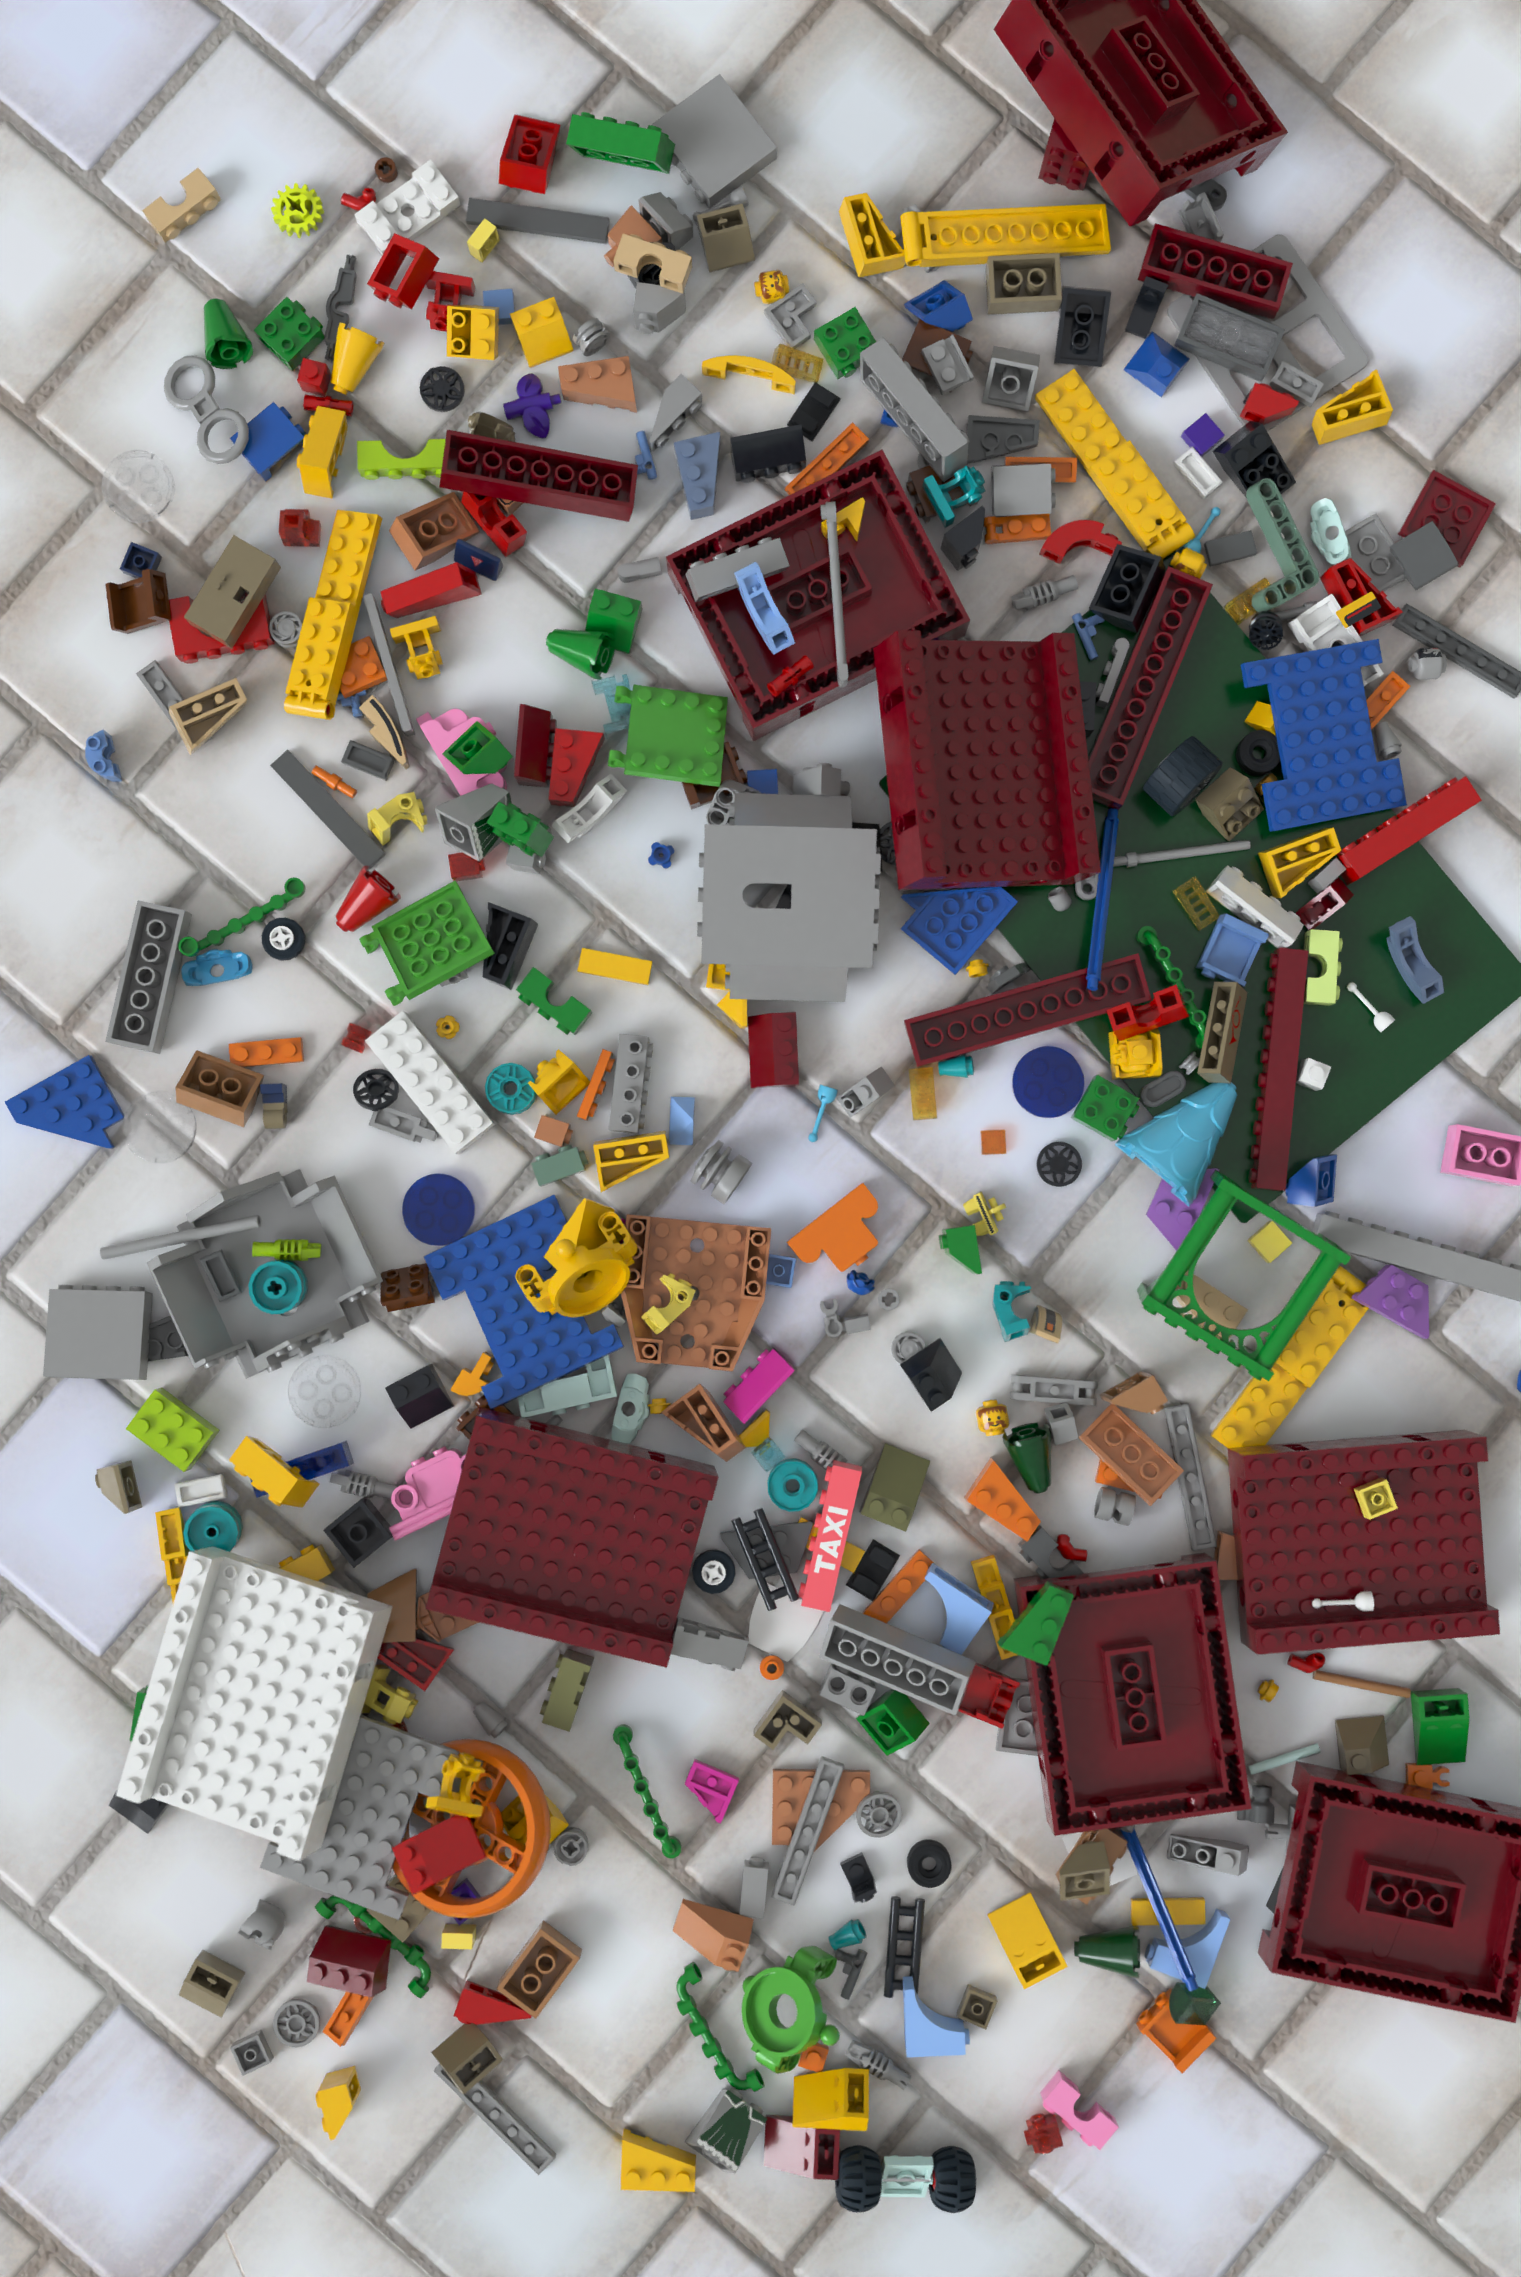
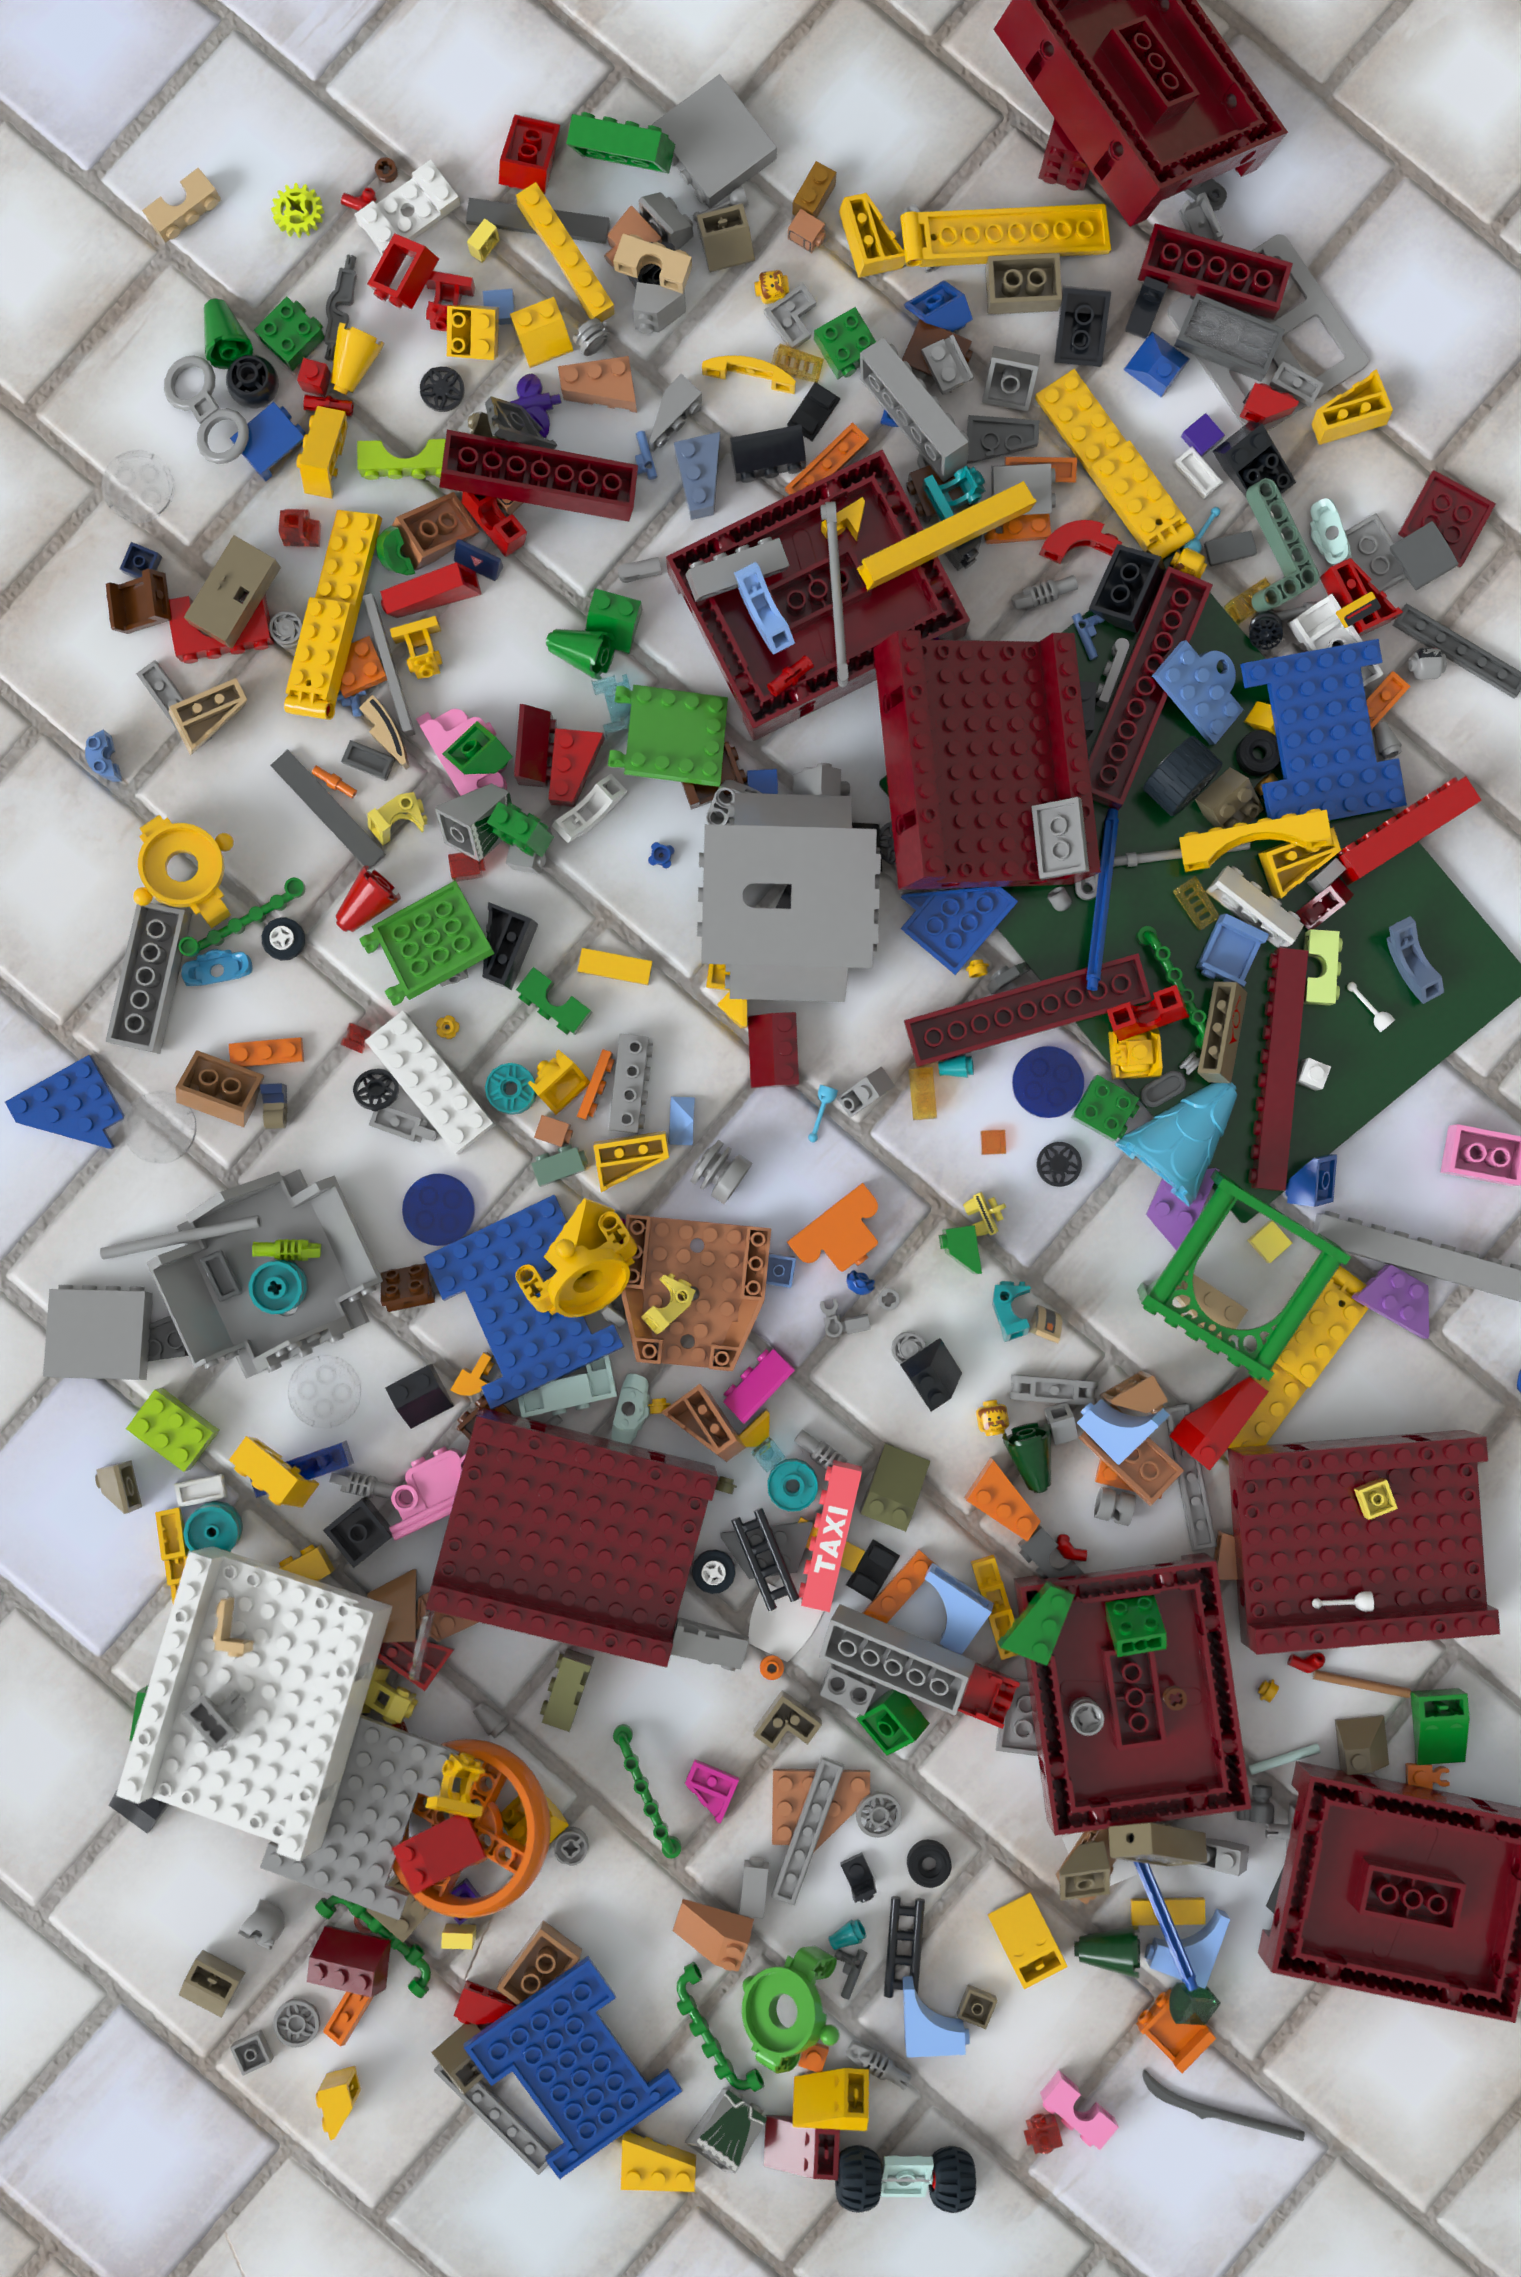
none -> yellow piece [133,815,234,929]
none -> light grey brick [182,1690,246,1751]
none -> tan bracket [213,1597,254,1657]
none -> black wheel [226,354,279,409]
none -> green cylinder [376,526,415,575]
none -> clear tile [409,1609,436,1681]
none -> blue piece [464,1956,682,2180]
none -> dark grey wing [485,396,558,449]
none -> yellow arch [516,182,615,323]
none -> olive plate [715,1476,737,1494]
none -> nougat brick [788,209,826,253]
none -> pearl gold brick [792,161,837,218]
none -> yellow tile [857,481,1037,590]
none -> light grey plate [1032,797,1089,880]
none -> light grey wheel [1068,1697,1104,1736]
none -> light blue arch [1077,1399,1170,1465]
none -> green brick [1105,1594,1167,1657]
none -> dark tan brick [1109,1823,1207,1867]
none -> dark grey piece [1142,2070,1305,2141]
none -> medium blue plate [1152,640,1244,745]
none -> reddish brown bush [1163,1686,1187,1710]
none -> red wedge [1169,1376,1268,1471]
none -> yellow arch [1179,809,1332,872]

